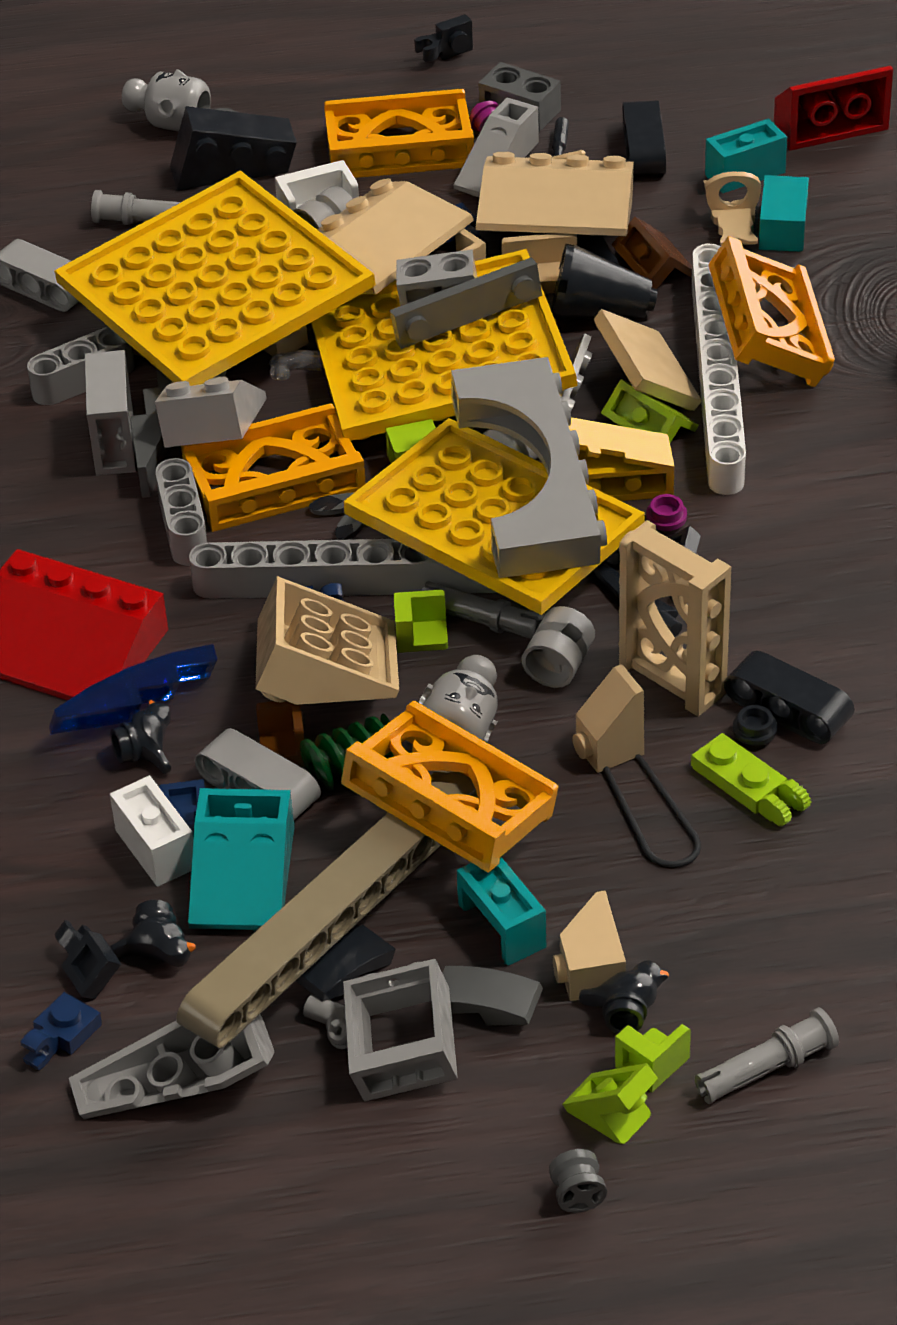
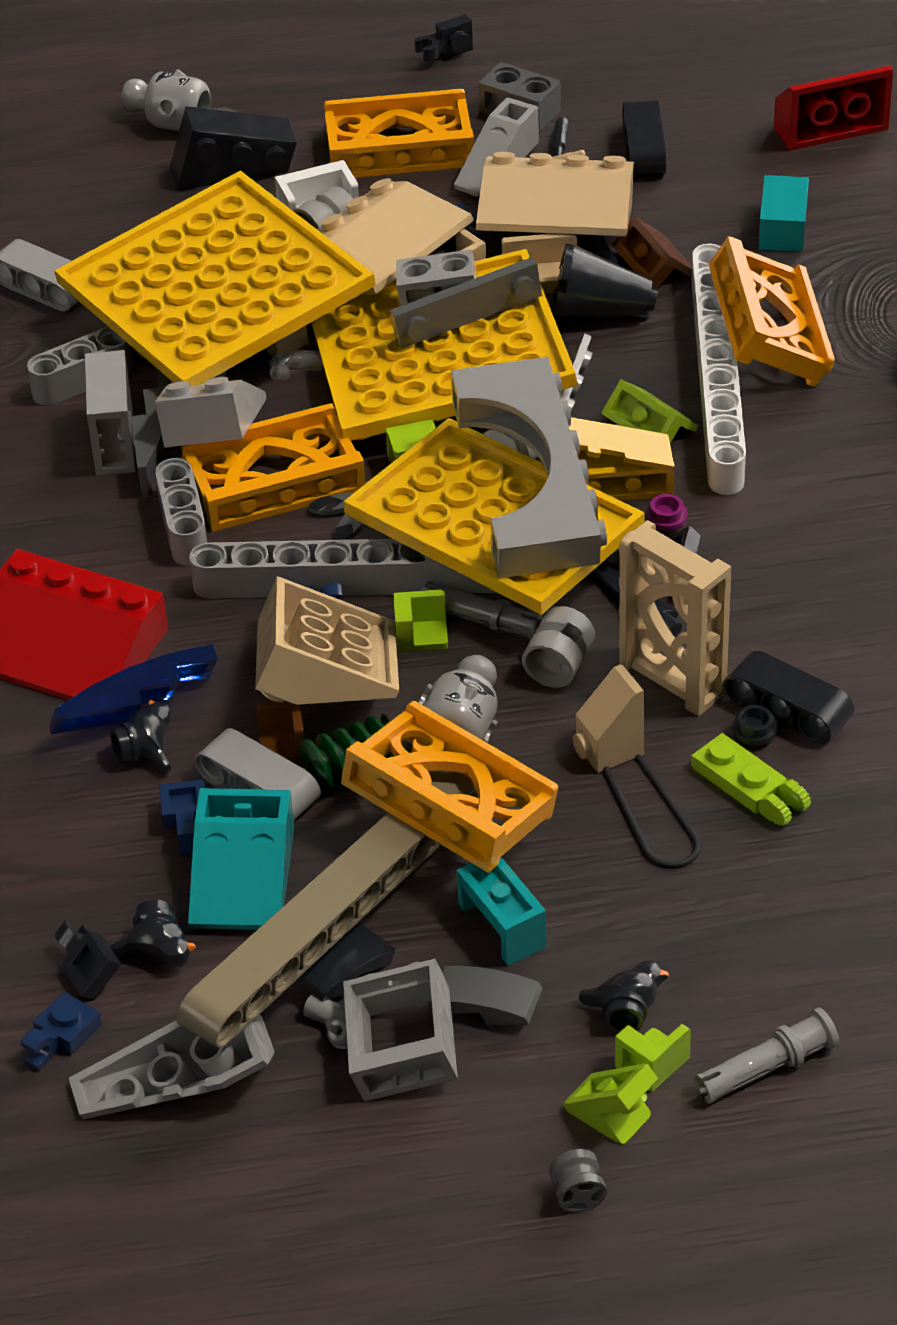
light grey pin [91,190,181,225] -> none
white panel [110,775,193,887] -> none
magenta plate [469,101,499,132] -> none
tan slope [553,891,626,1001] -> none
tan tile [594,309,702,411] -> none
tan hair [703,171,761,245] -> none
teal panel [705,118,787,193] -> none

